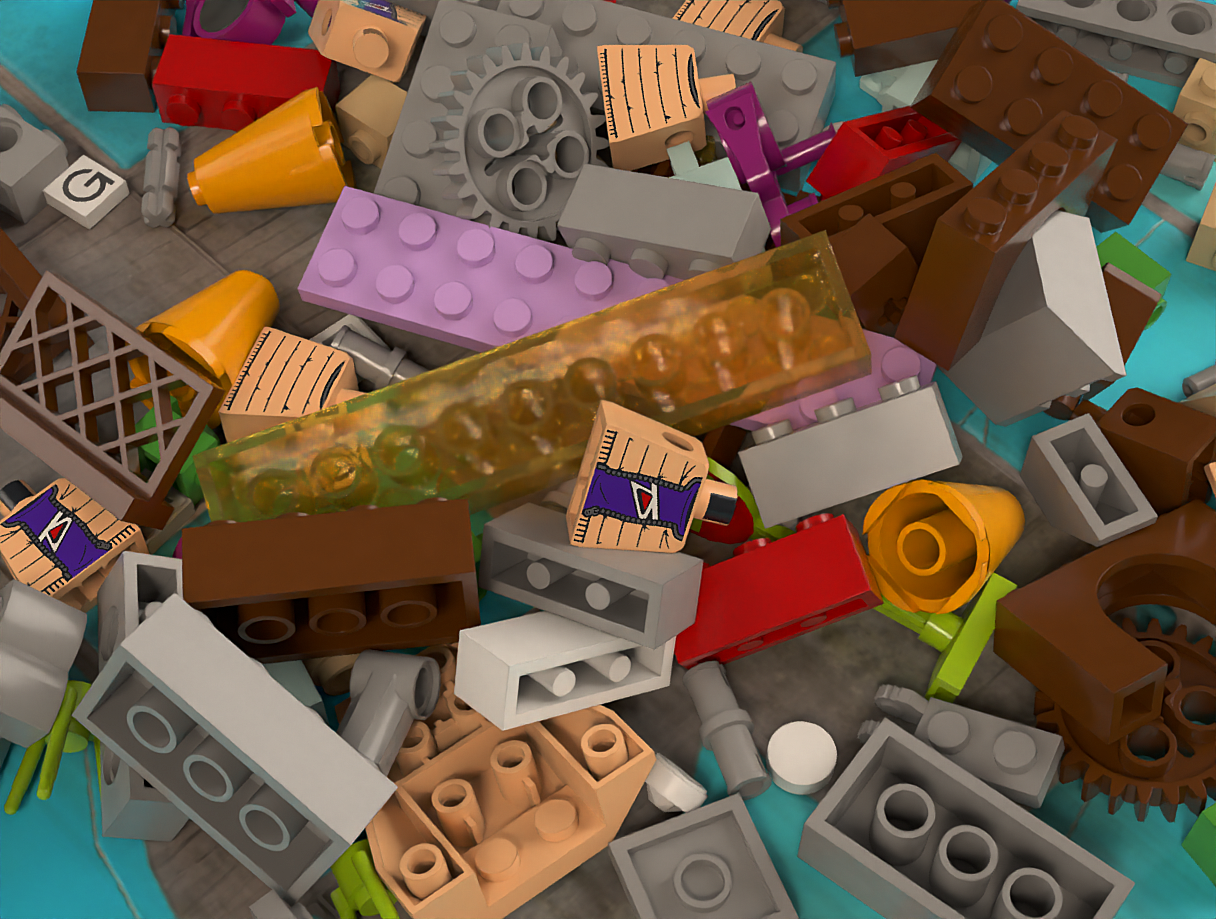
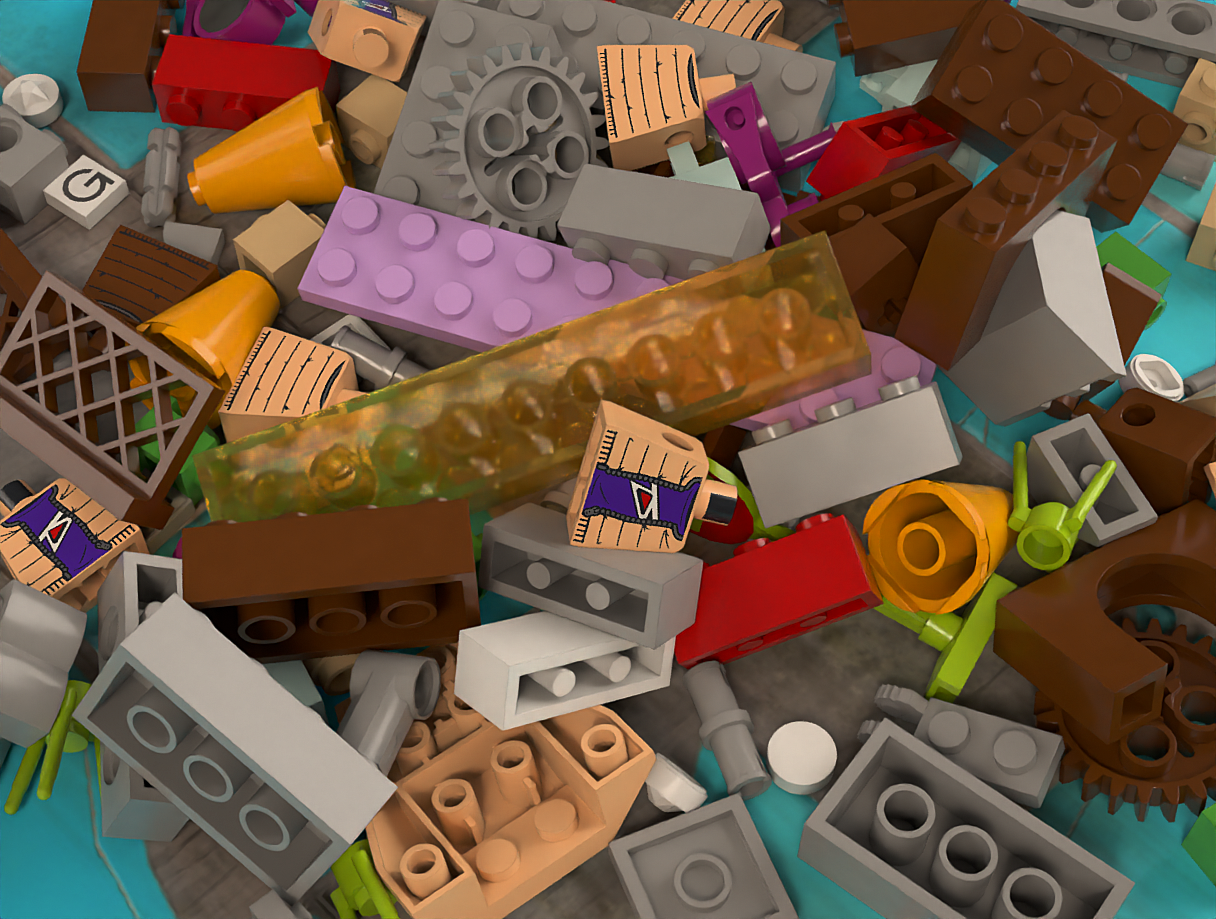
none -> white tile [2,74,63,128]
none -> reddish brown torso [82,225,221,372]
none -> light grey tile [163,221,225,265]
none -> tan brick [233,200,326,310]
none -> lime plant [1008,441,1117,573]
none -> white tile [1119,354,1185,403]

